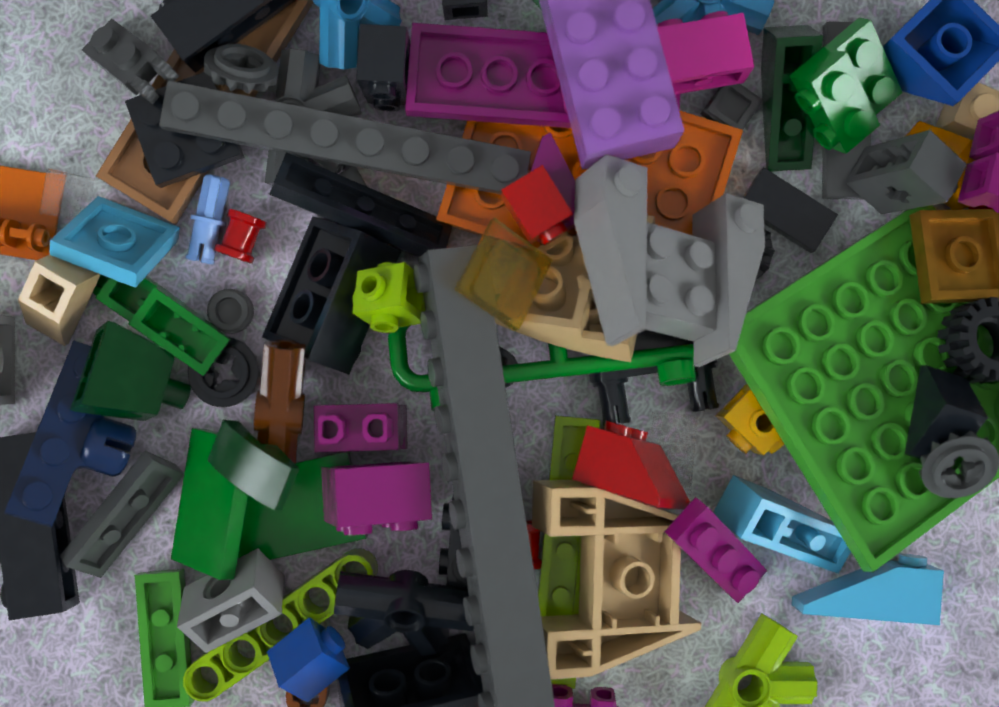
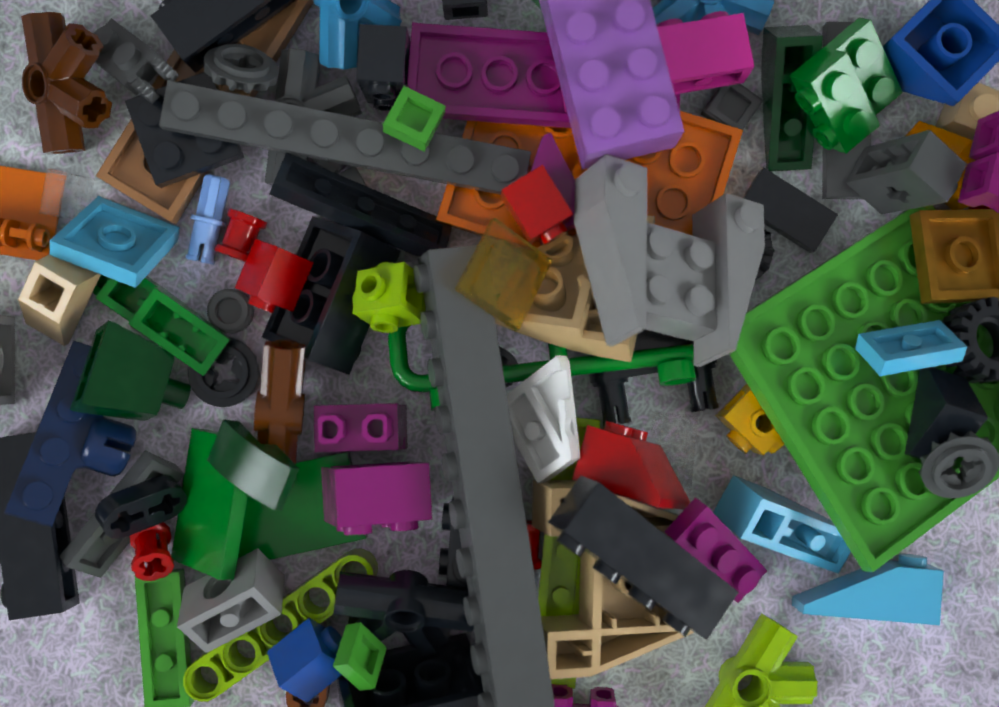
none -> reddish brown piece [21,12,112,154]
none -> black beam [95,475,187,539]
none -> red bush [130,522,174,581]
none -> red brick [235,239,313,313]
none -> bright green plate [333,622,387,691]
none -> bright green plate [383,86,446,152]
none -> white wing [507,355,581,483]
none -> black brick [548,476,739,640]
none -> medium azure plate [855,320,967,376]

